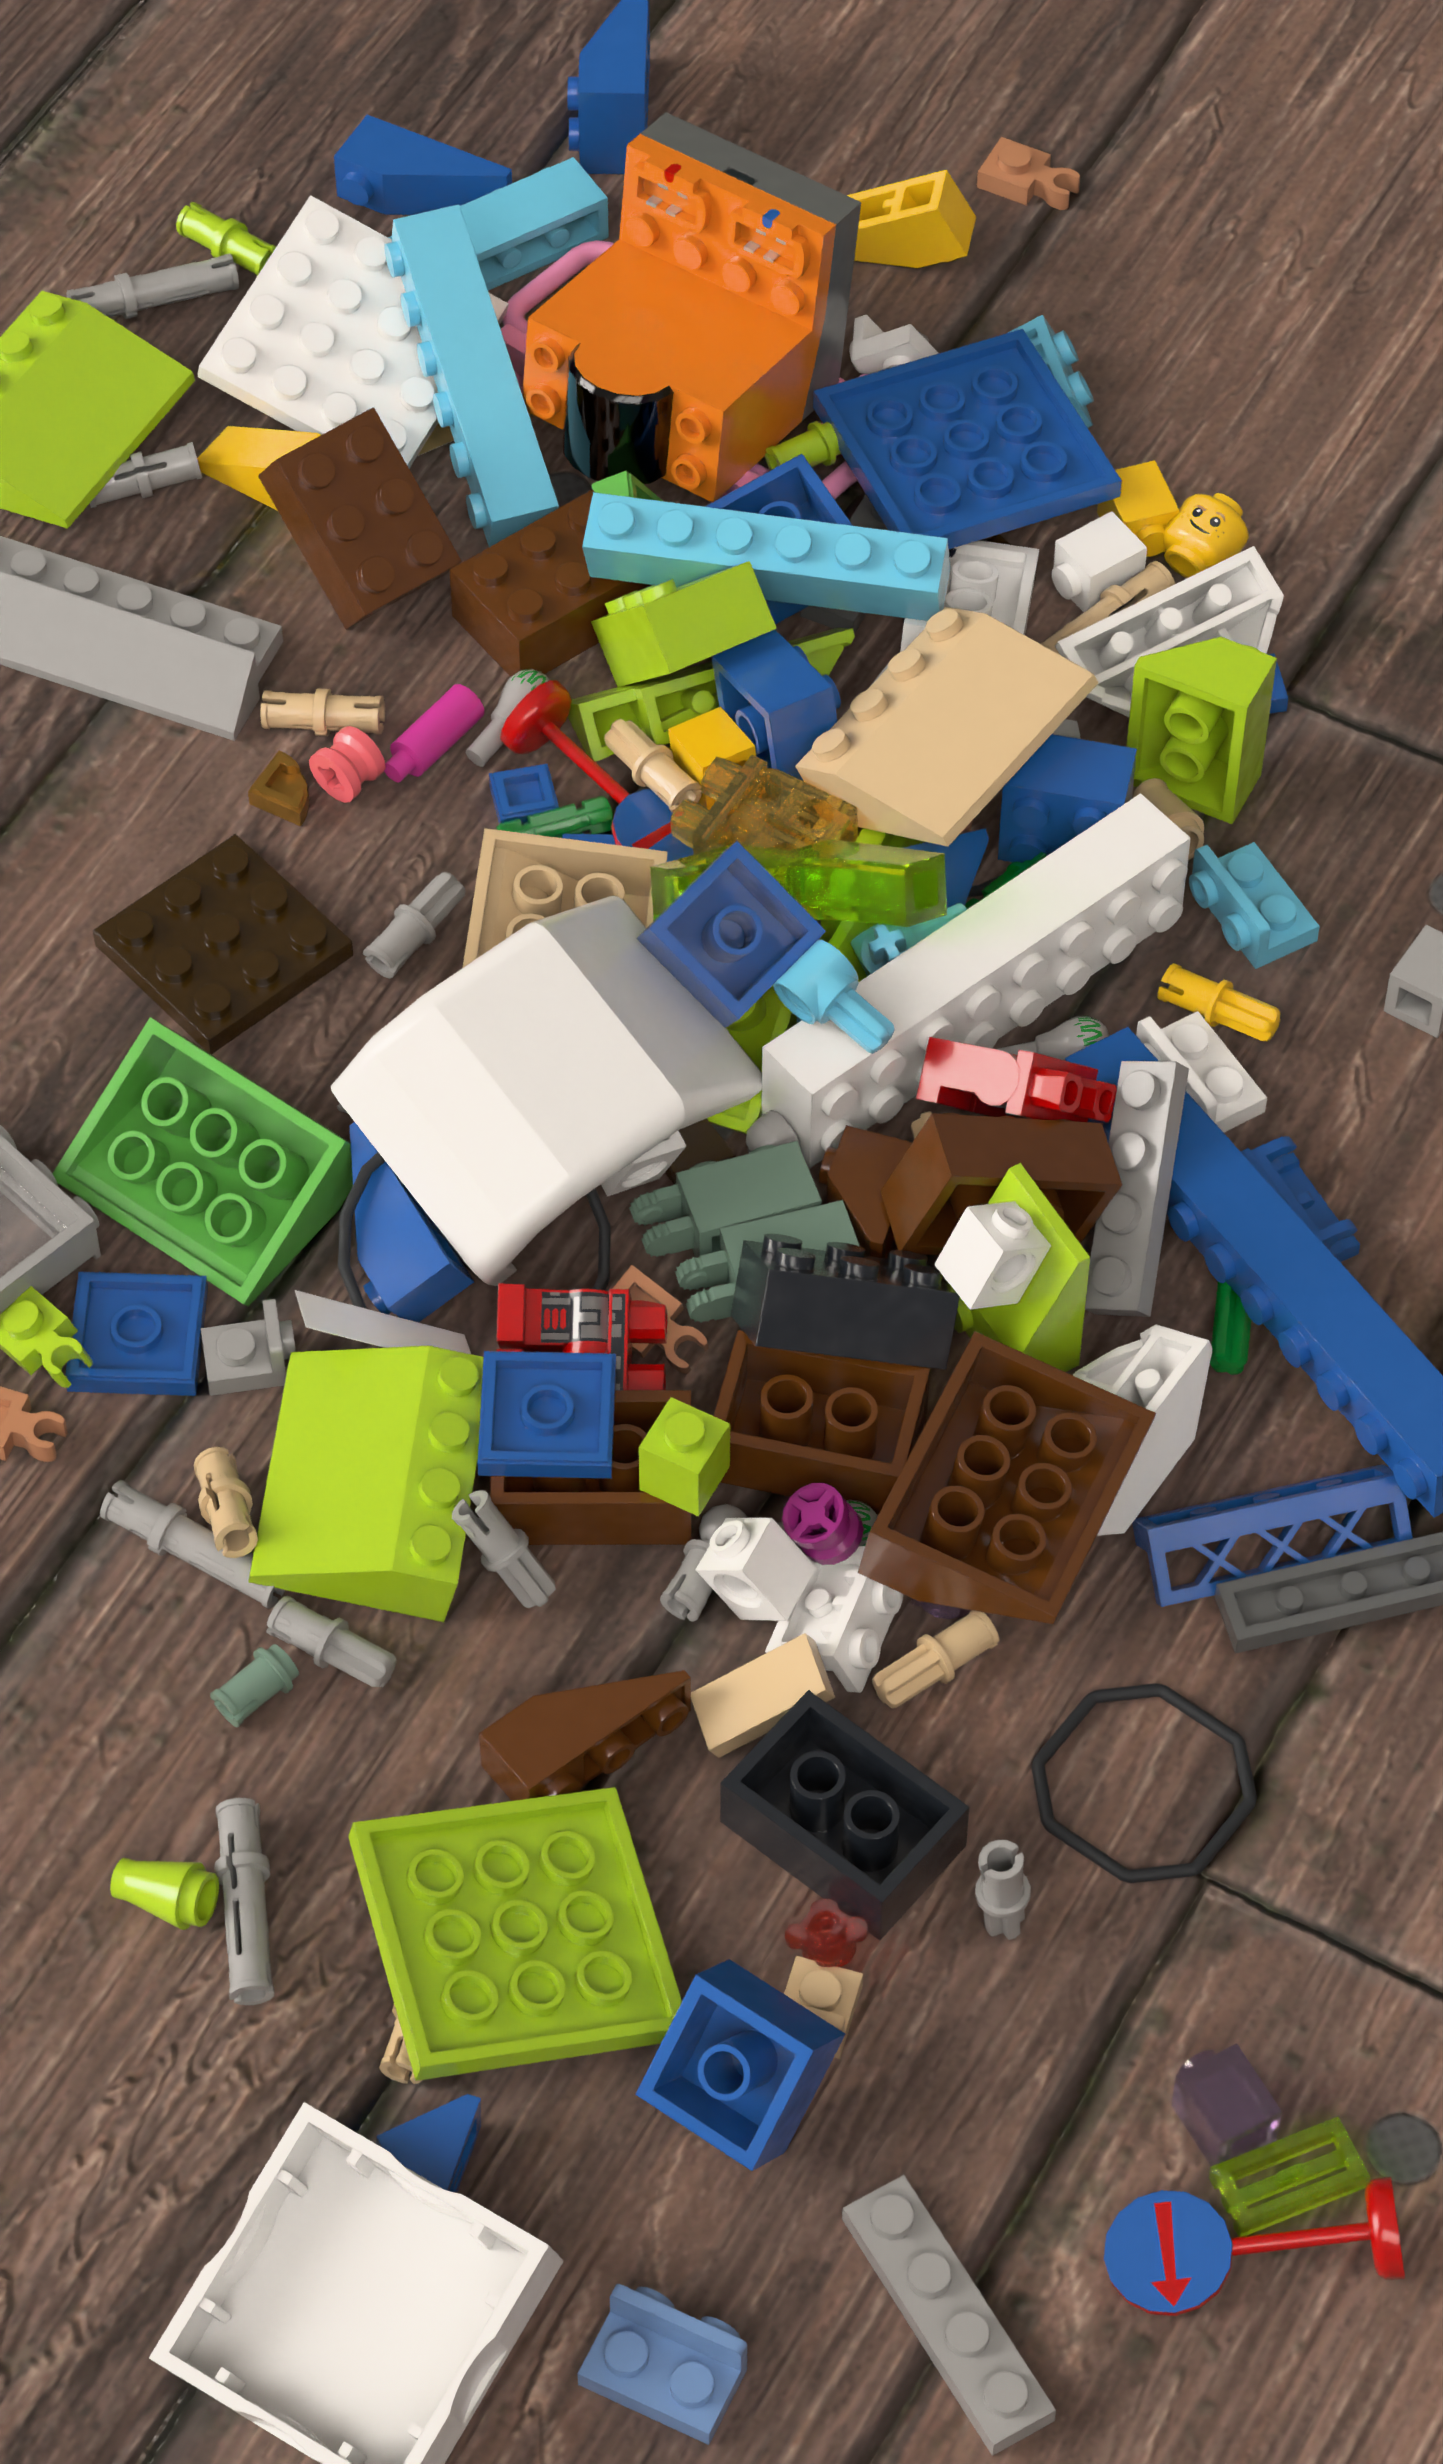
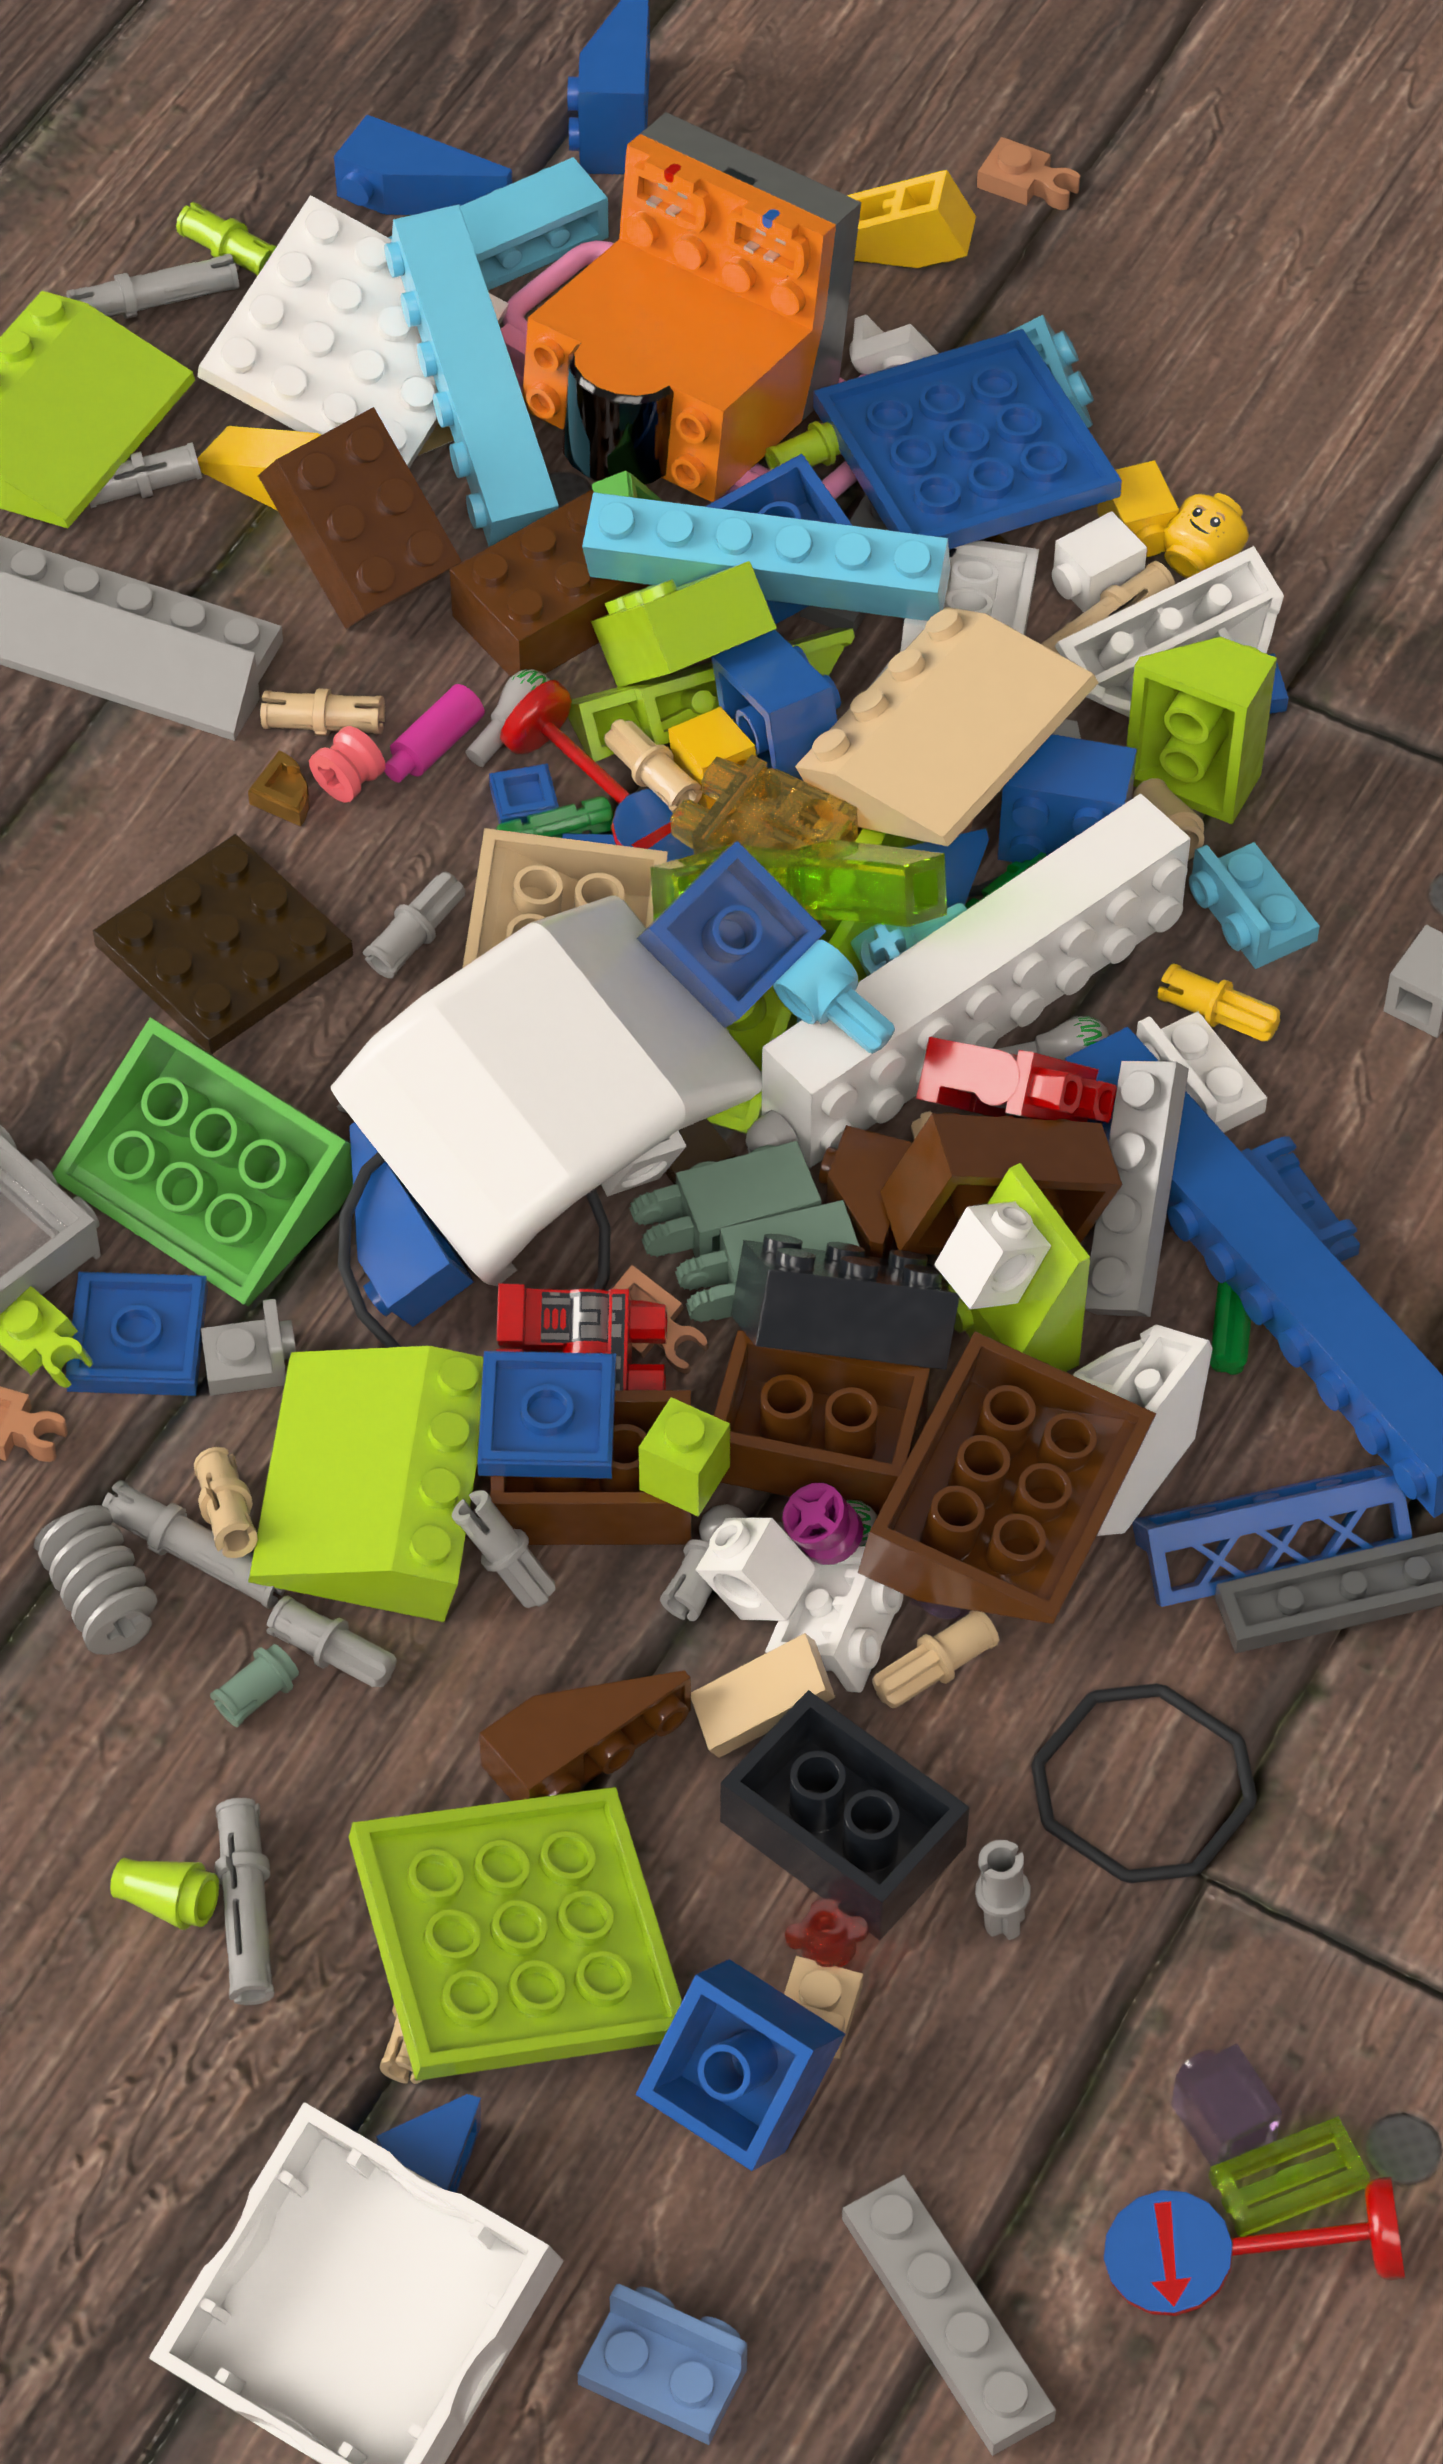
white sticker [295,1290,471,1354] -> none
none -> light grey piece [33,1505,157,1655]

